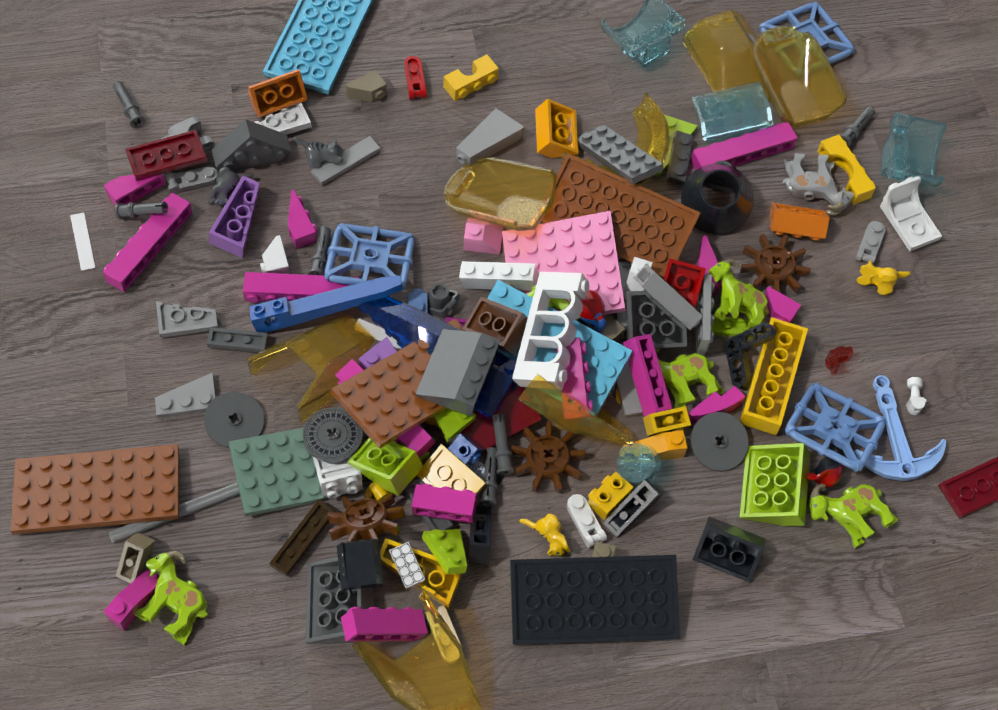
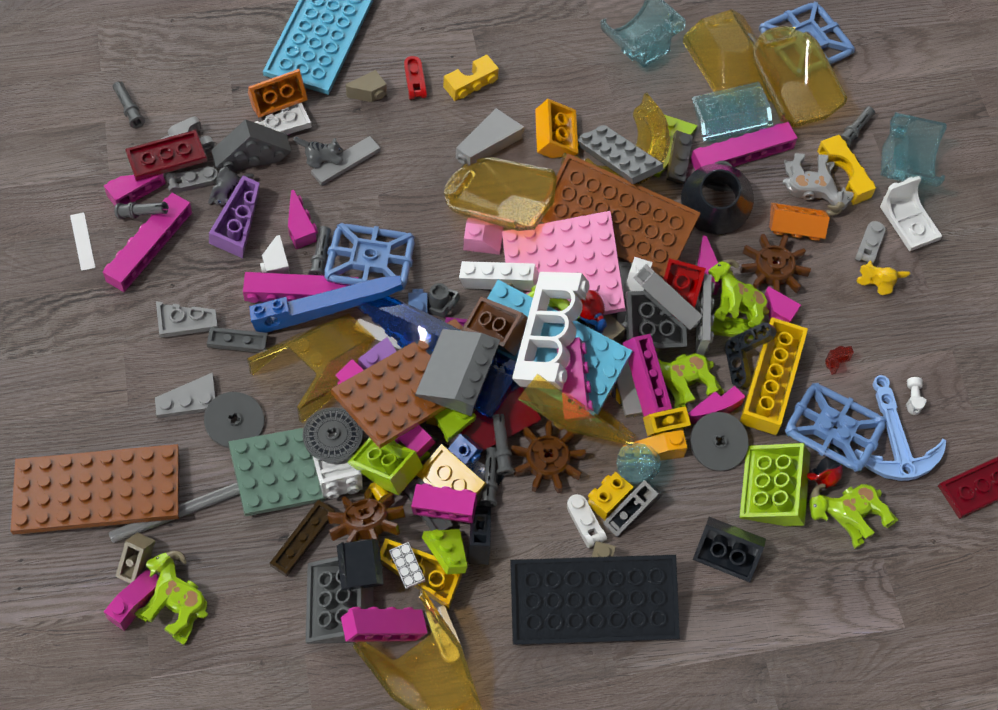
yellow animal [519,513,571,556] -> none

